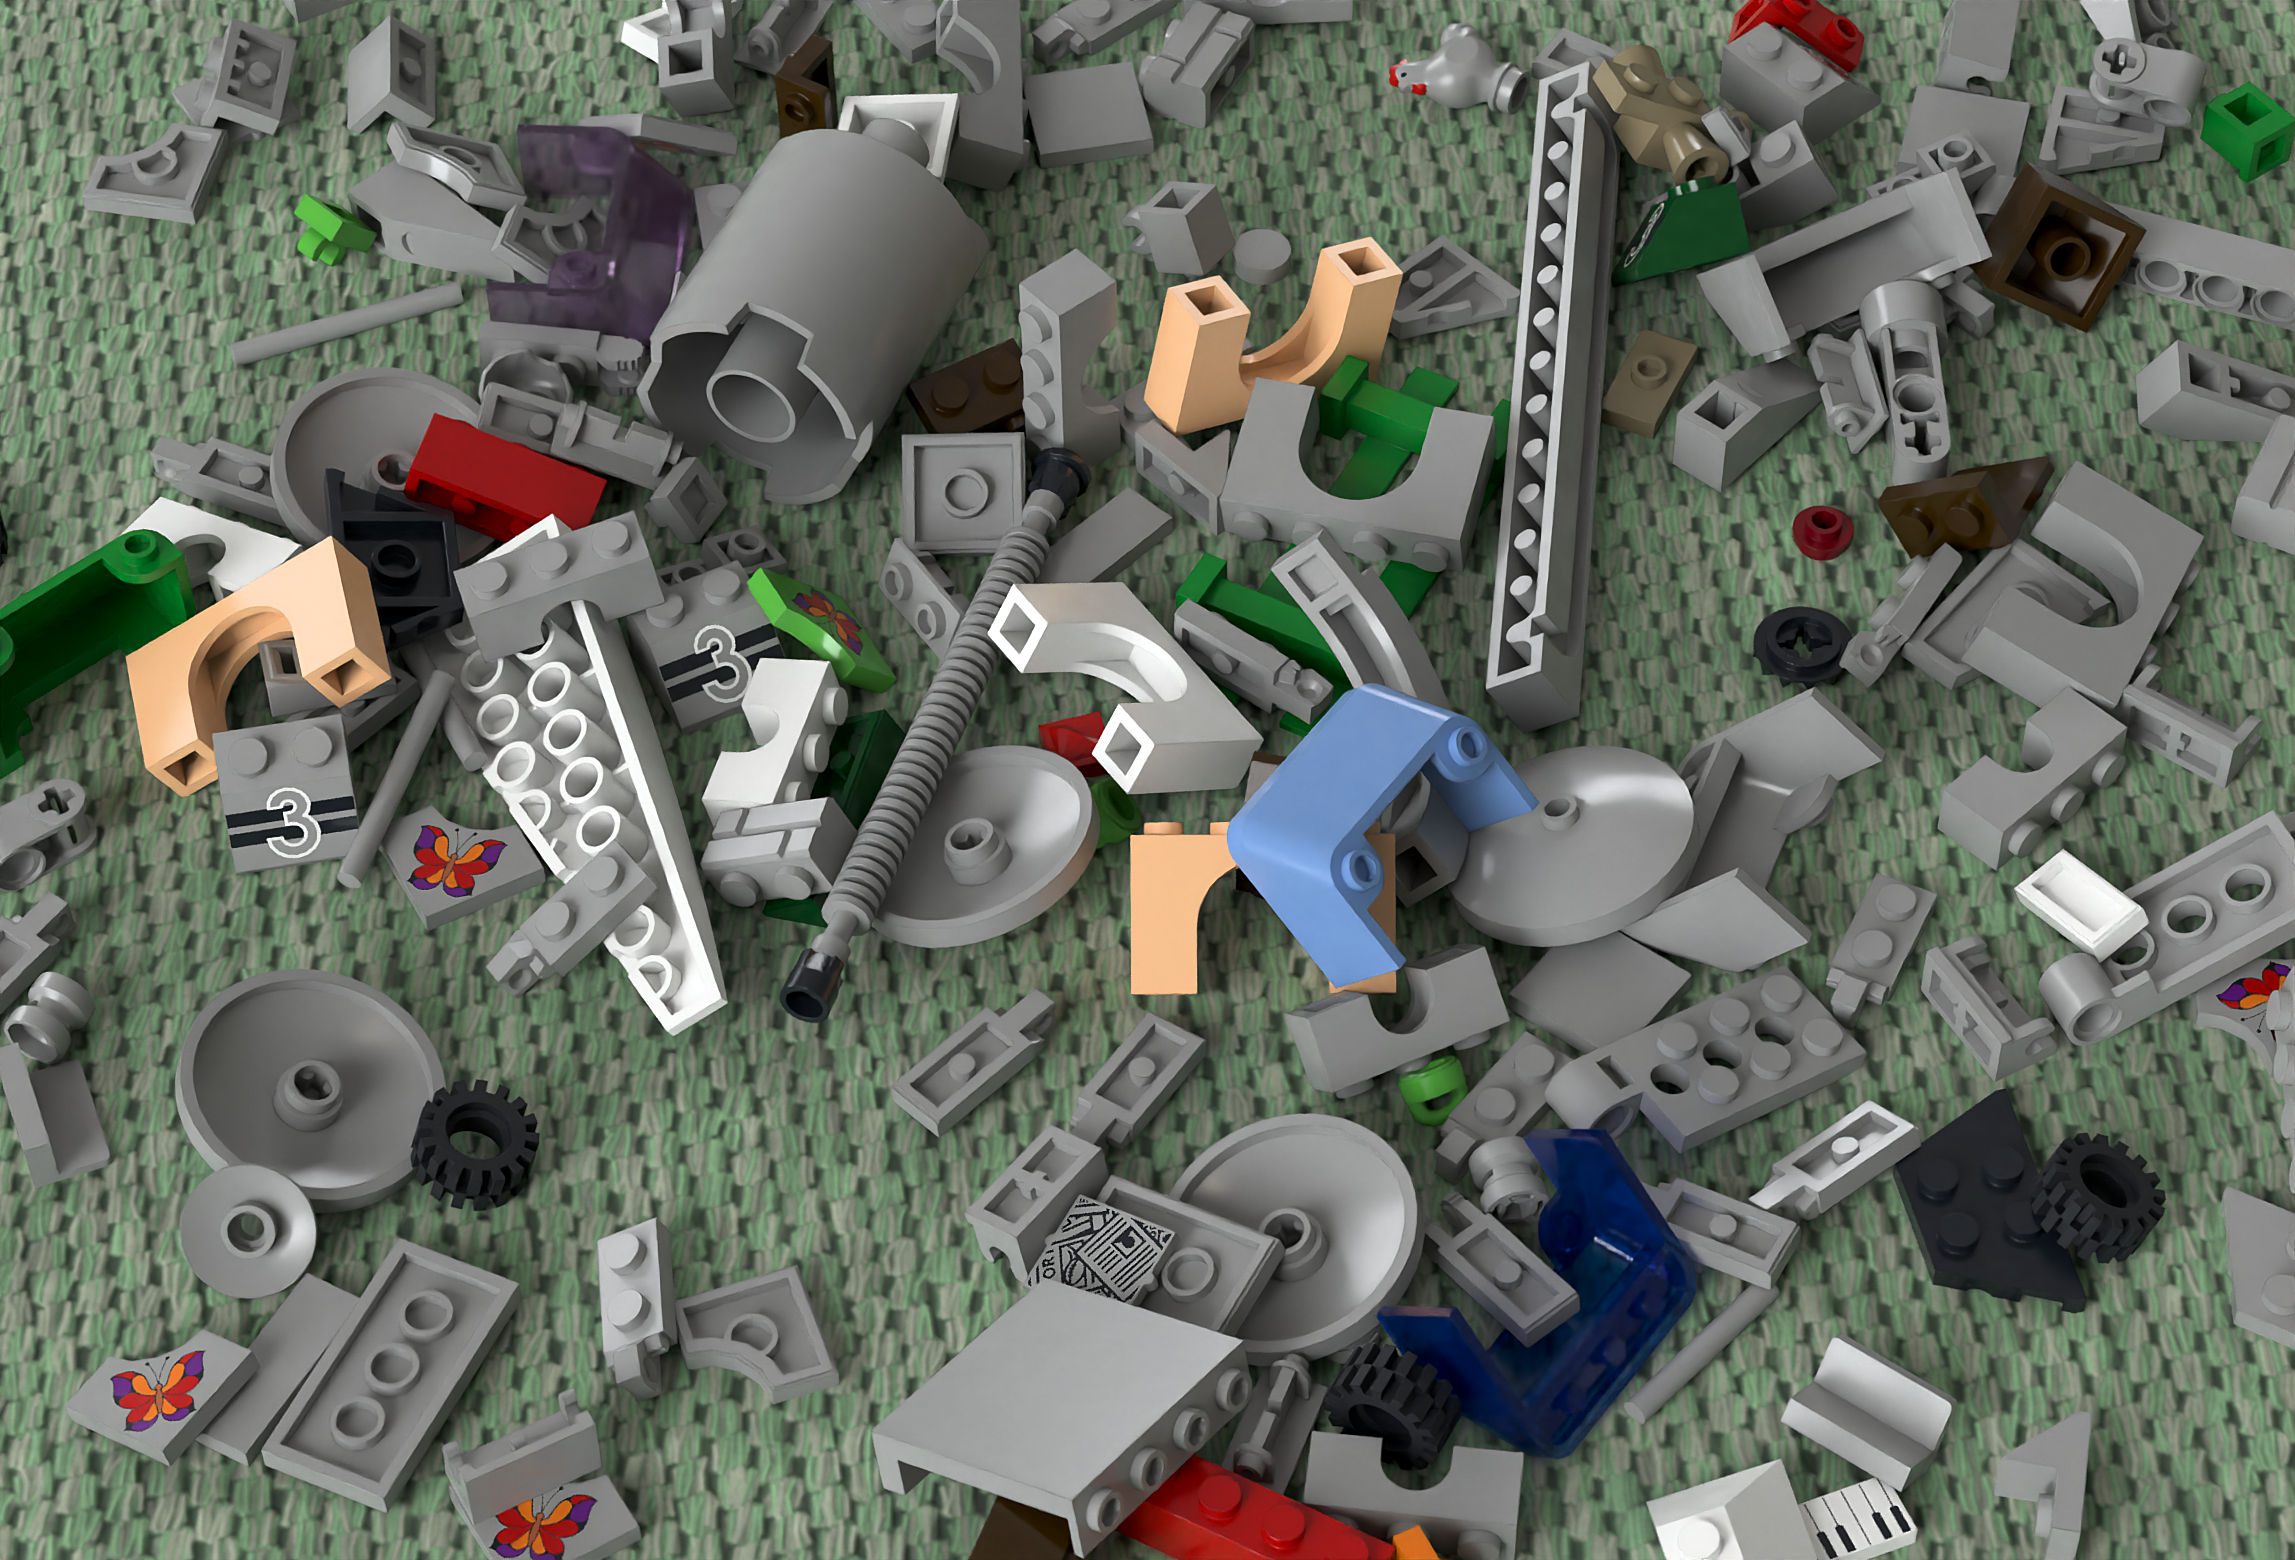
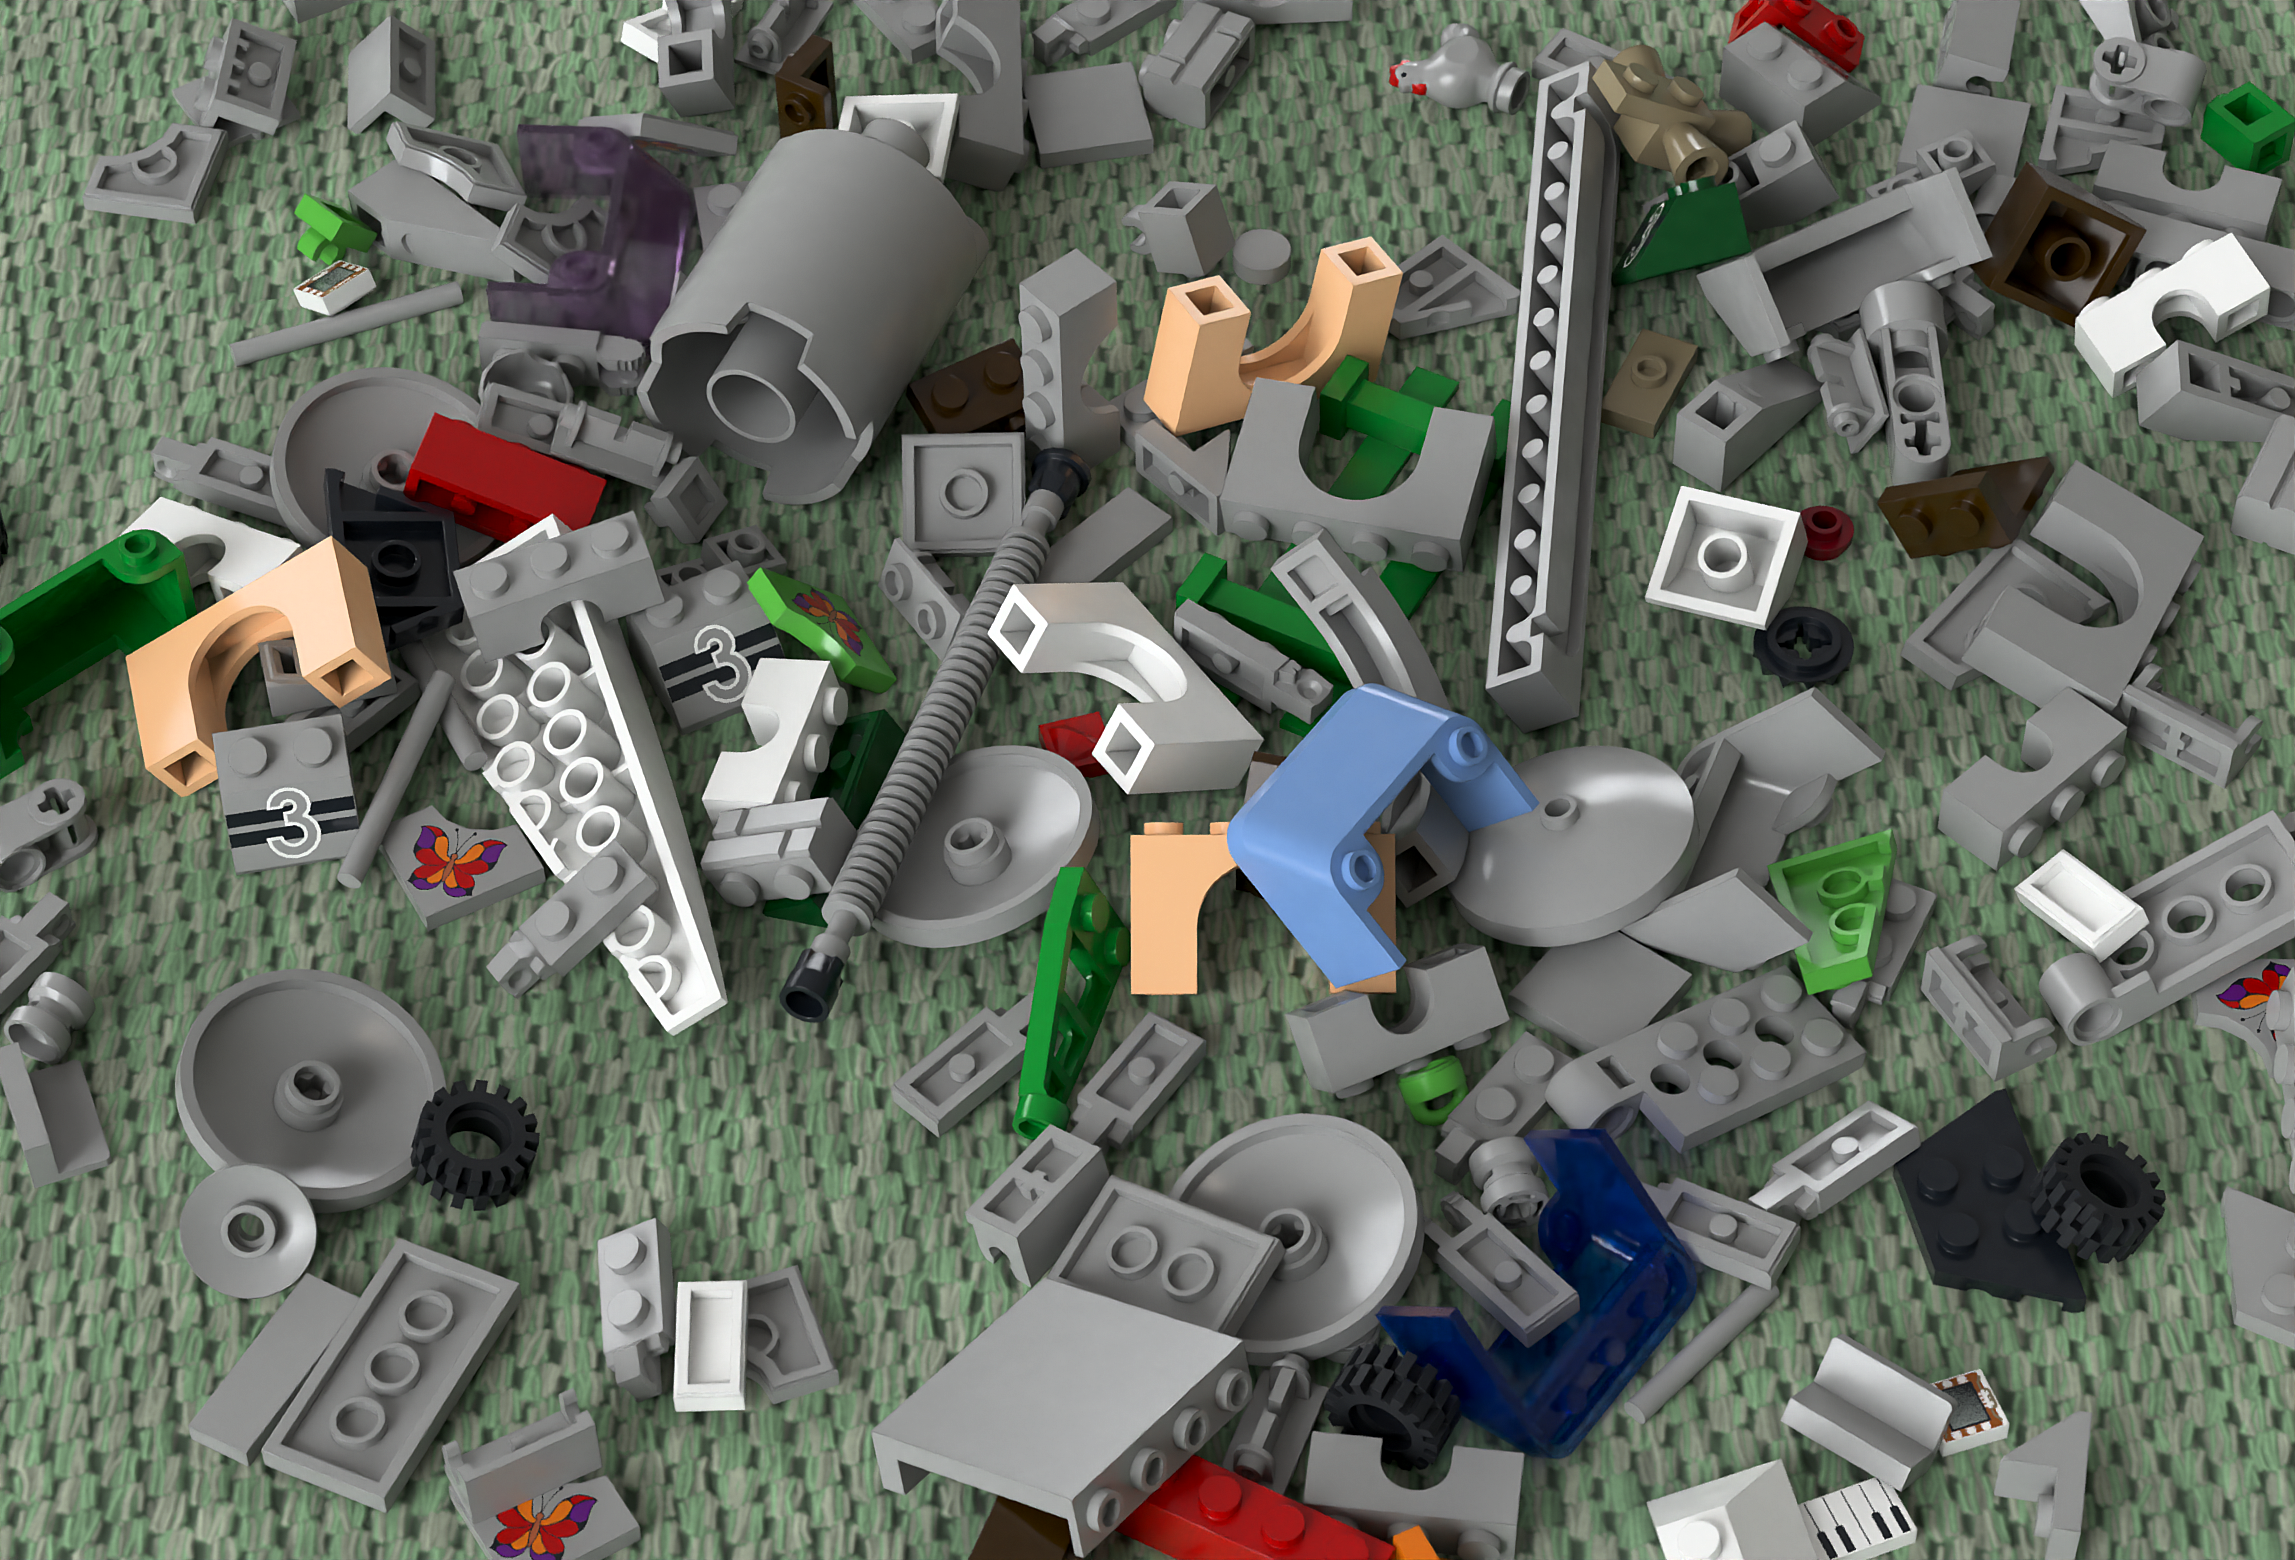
light grey tile [65,1329,260,1467] -> none
light grey piece [1022,1194,1180,1307] -> none
bright green tile [1089,778,1141,849] -> none
light grey tile [1702,105,1751,166] -> none
light grey hinge [1839,542,1963,688] -> none
none -> white tile [293,260,377,316]
none -> white tile [673,1280,748,1412]
none -> green plate [1012,867,1131,1140]
none -> white slope [1645,486,1808,630]
none -> bright green wing [1767,829,1897,995]
none -> tile [1931,1369,2010,1457]
none -> white arch [2074,232,2271,398]
none -> light grey arch [2092,139,2283,243]

